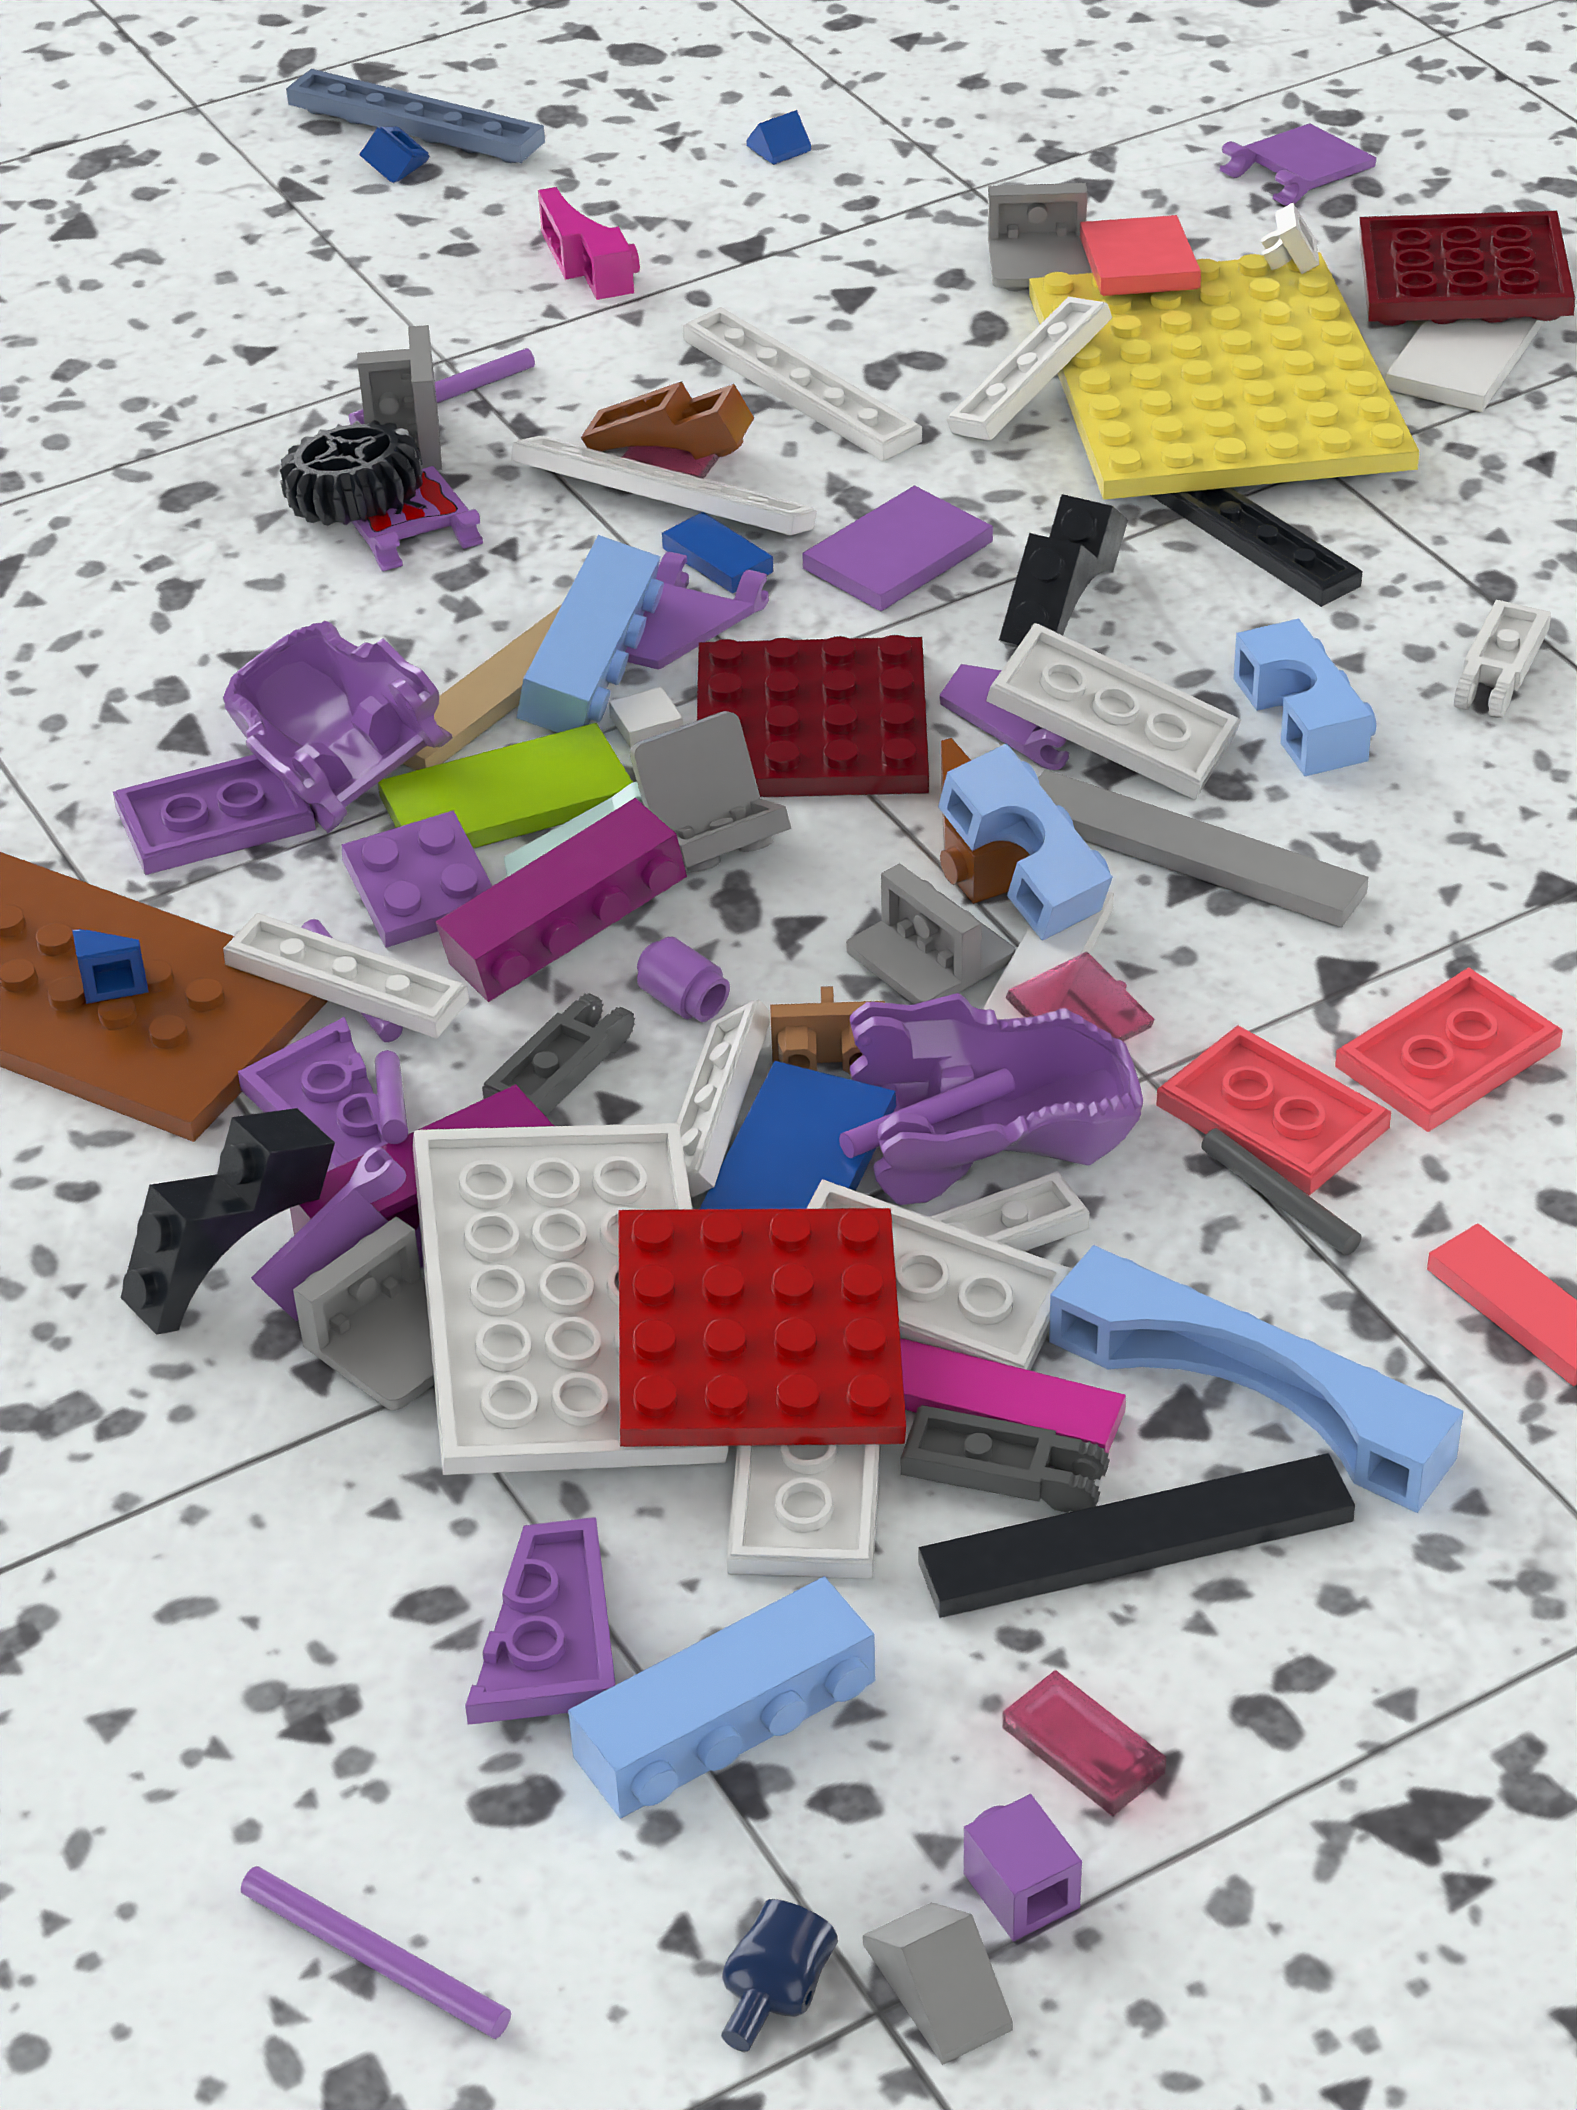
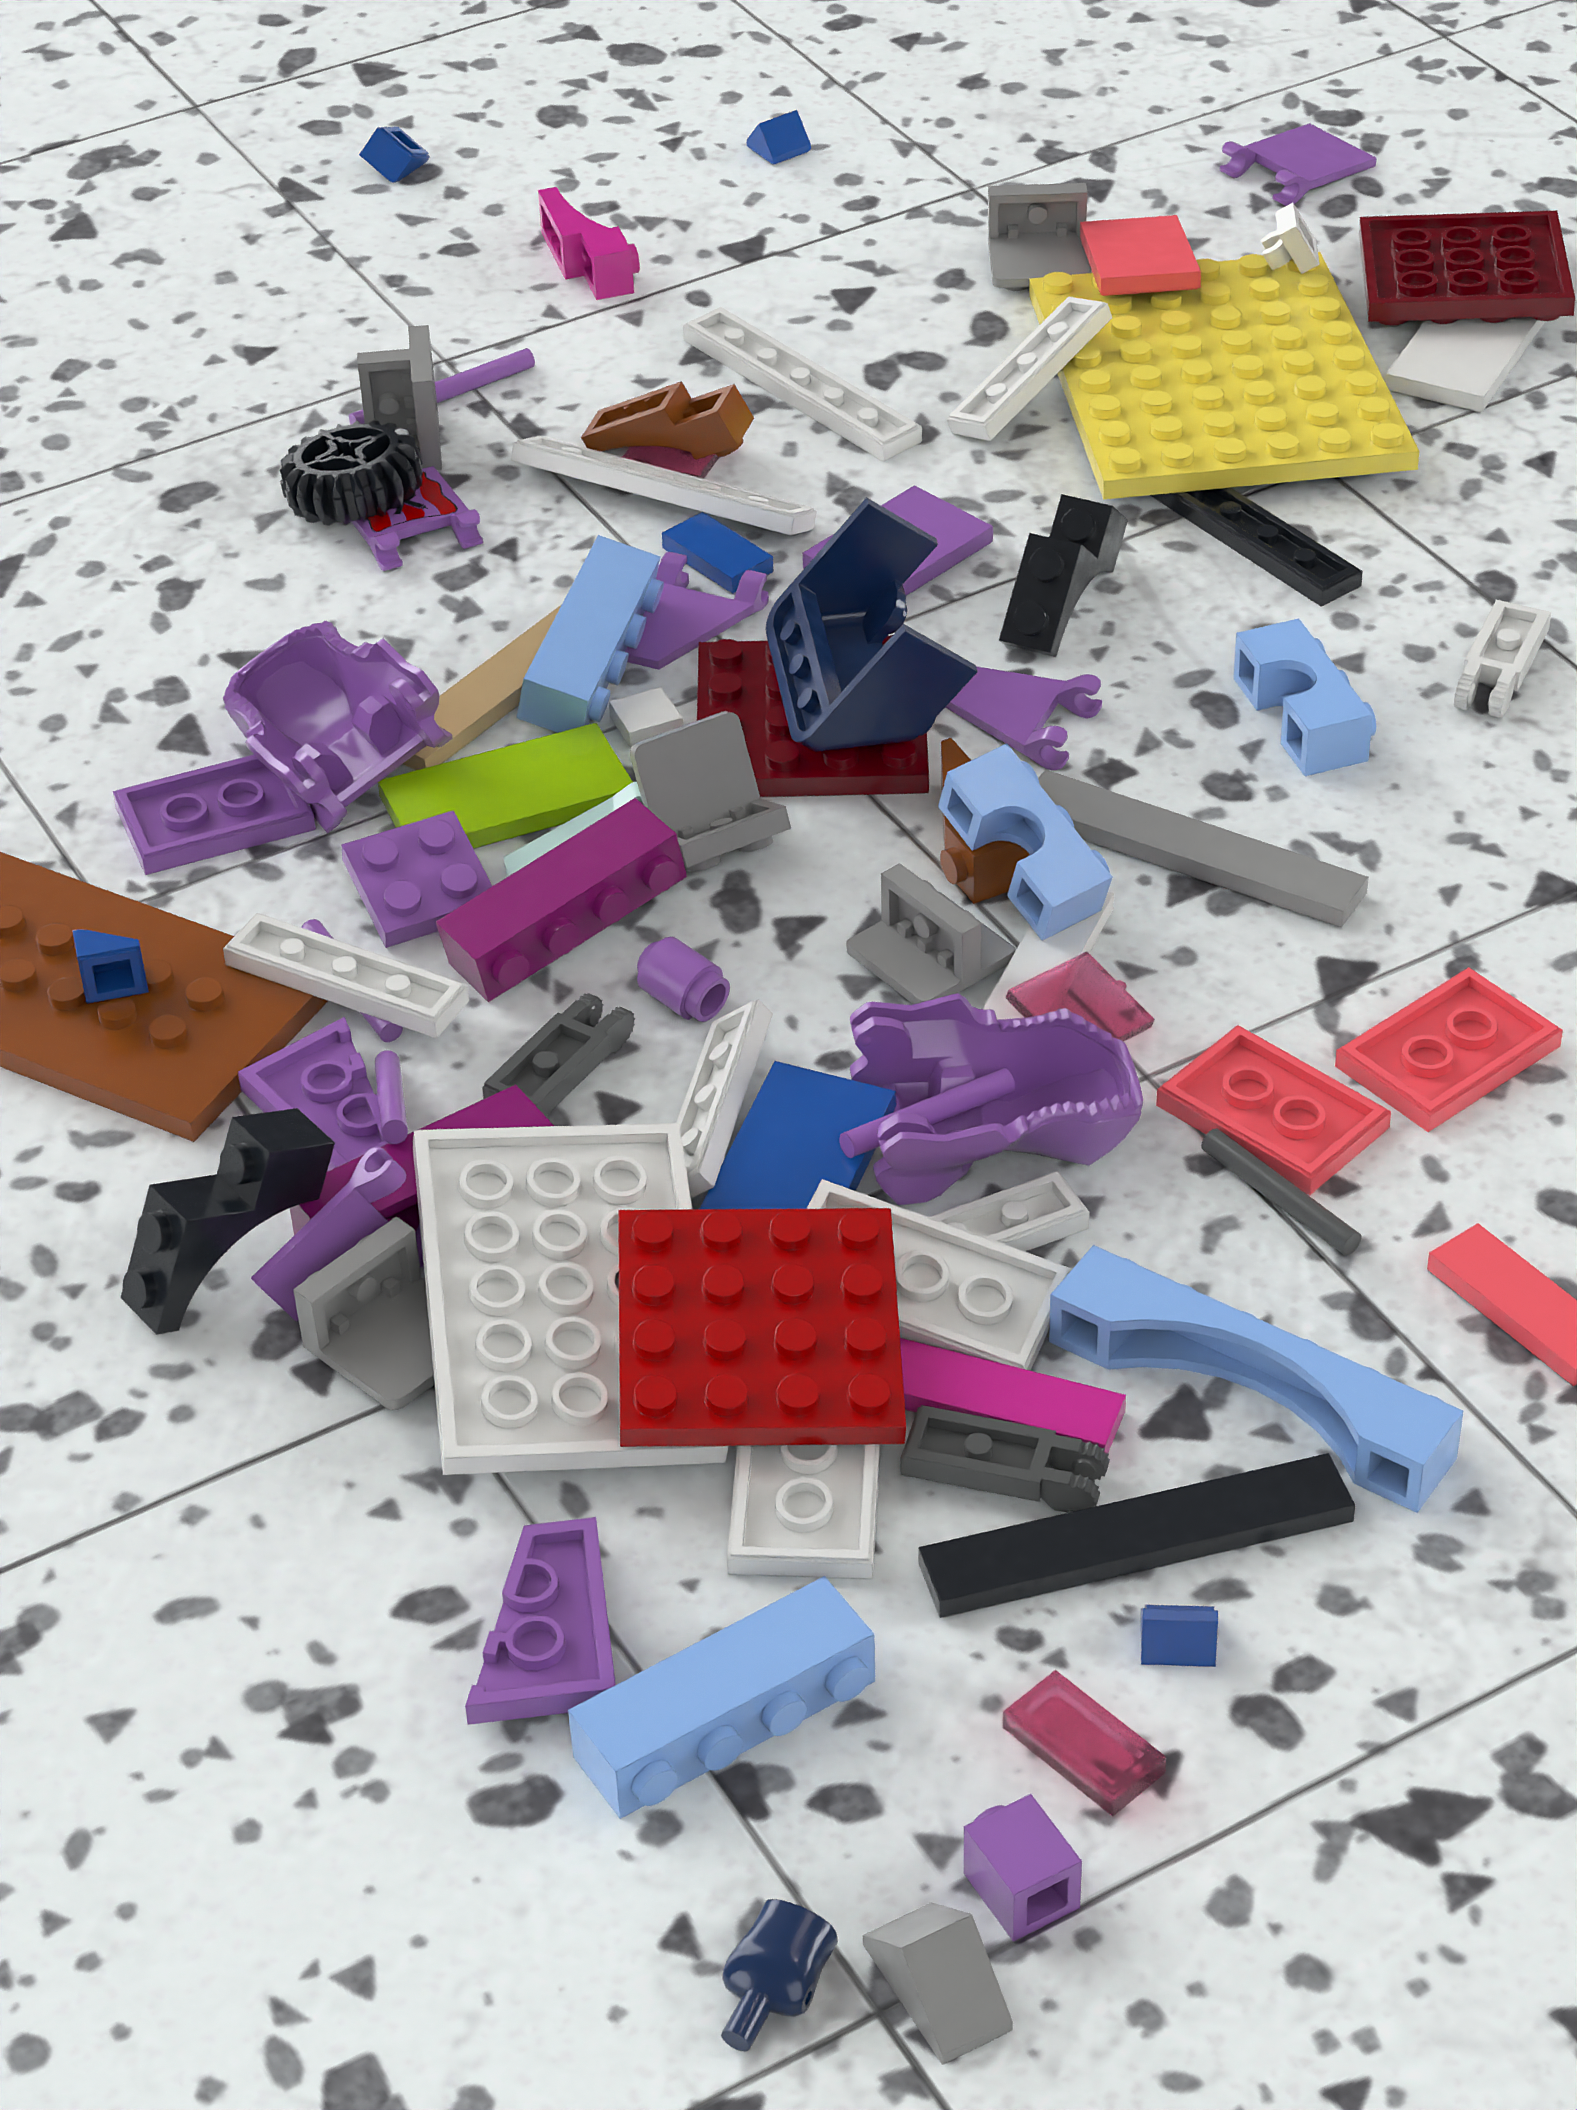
medium lavender bar [241,1866,511,2039] -> none
sand blue plate [286,68,545,163] -> none
medium nougat hips [770,986,885,1076] -> none
white tile [986,623,1241,800] -> none
none -> dark blue windscreen [766,497,978,752]
none -> blue slope [1140,1604,1218,1667]

